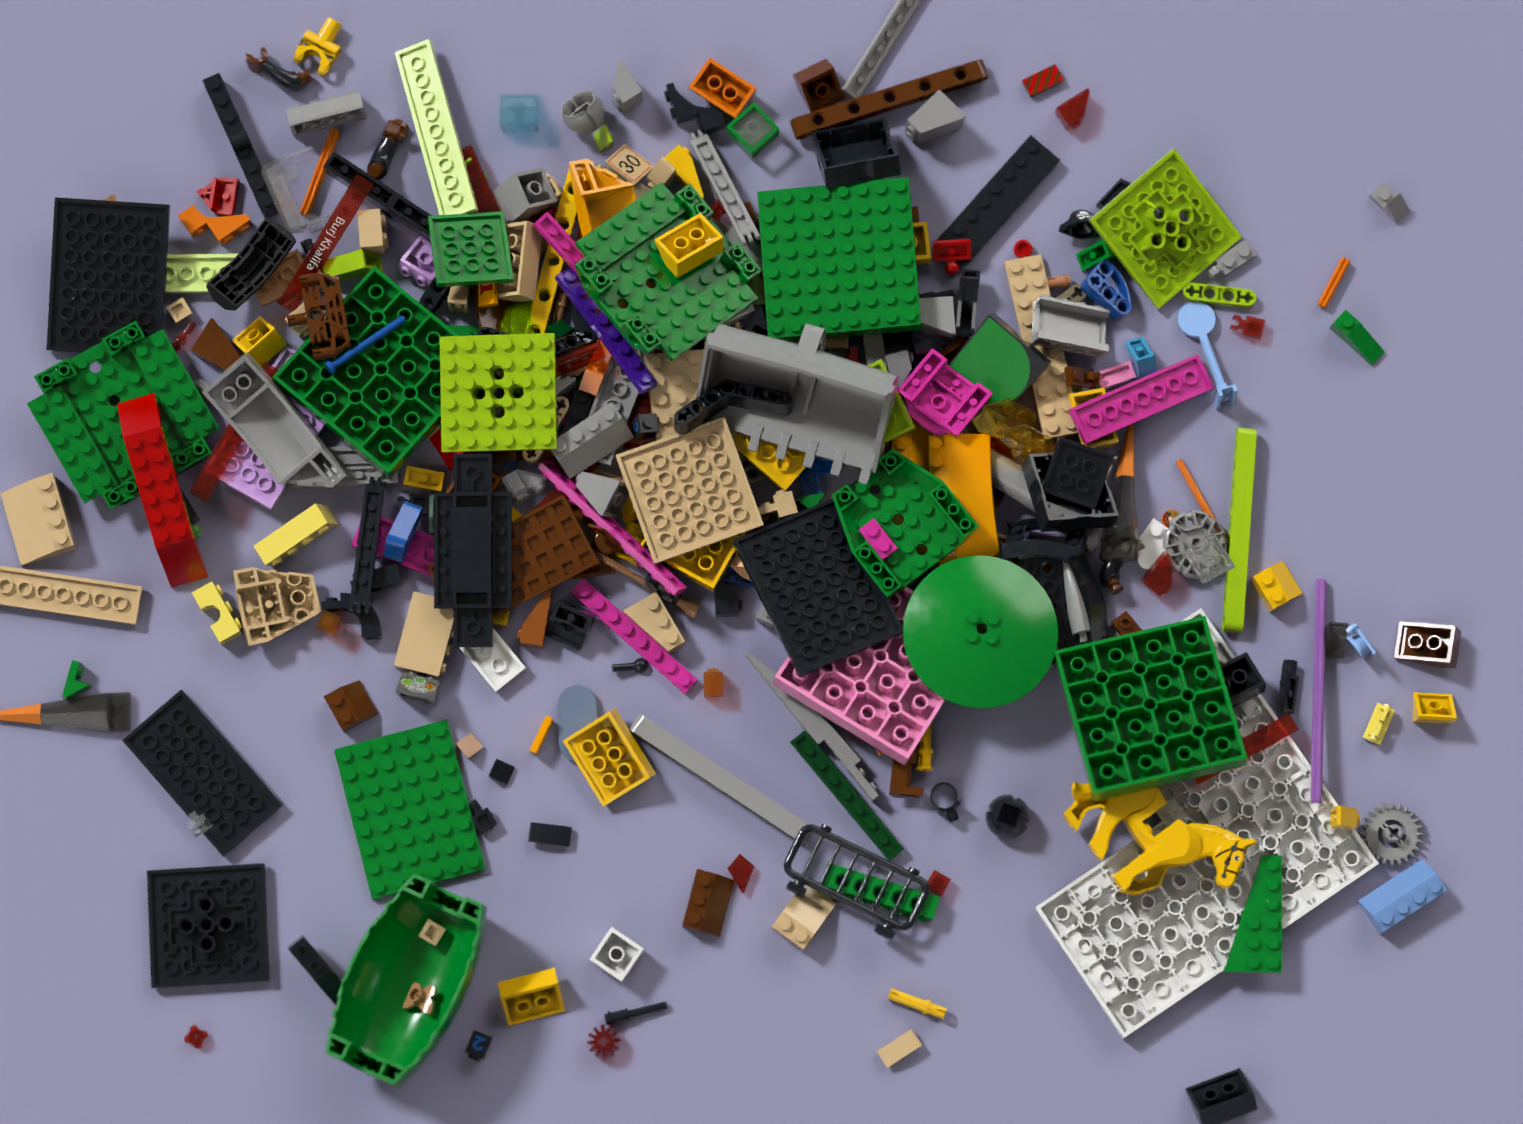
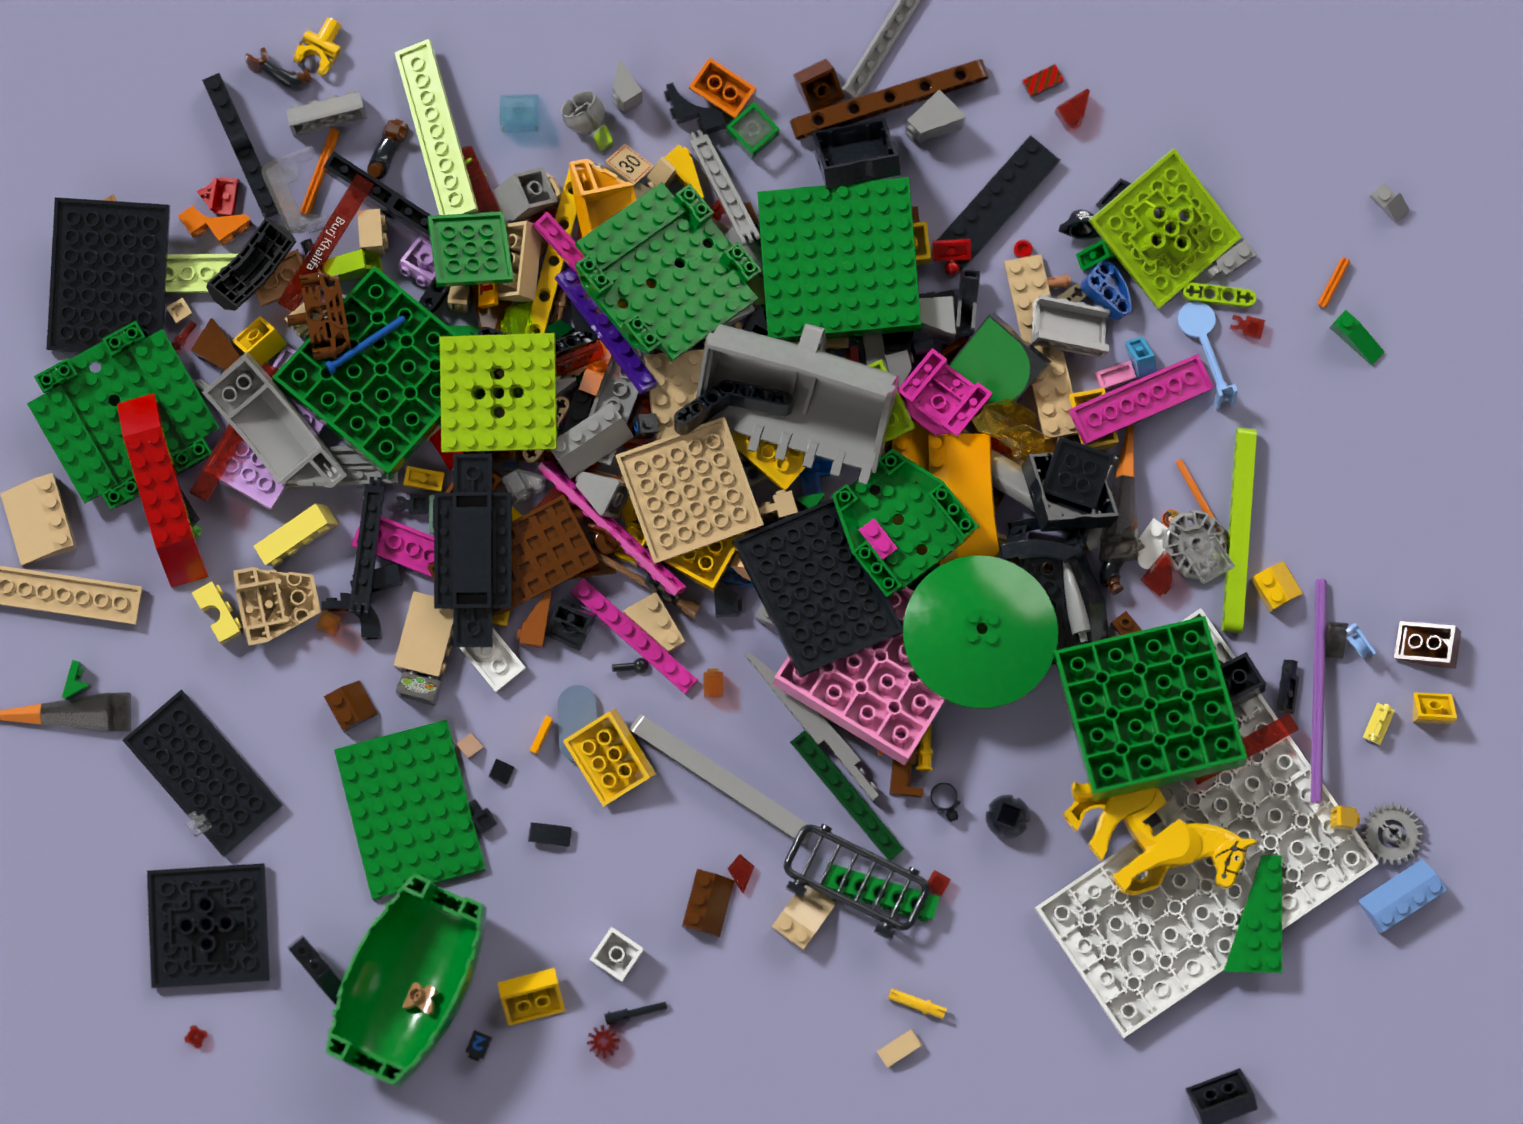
blue beam [383,501,423,563] -> none
tan plate [418,918,446,946] -> none
yellow slope [654,213,723,278] -> none
reddish brown plate [1064,366,1101,389] -> none

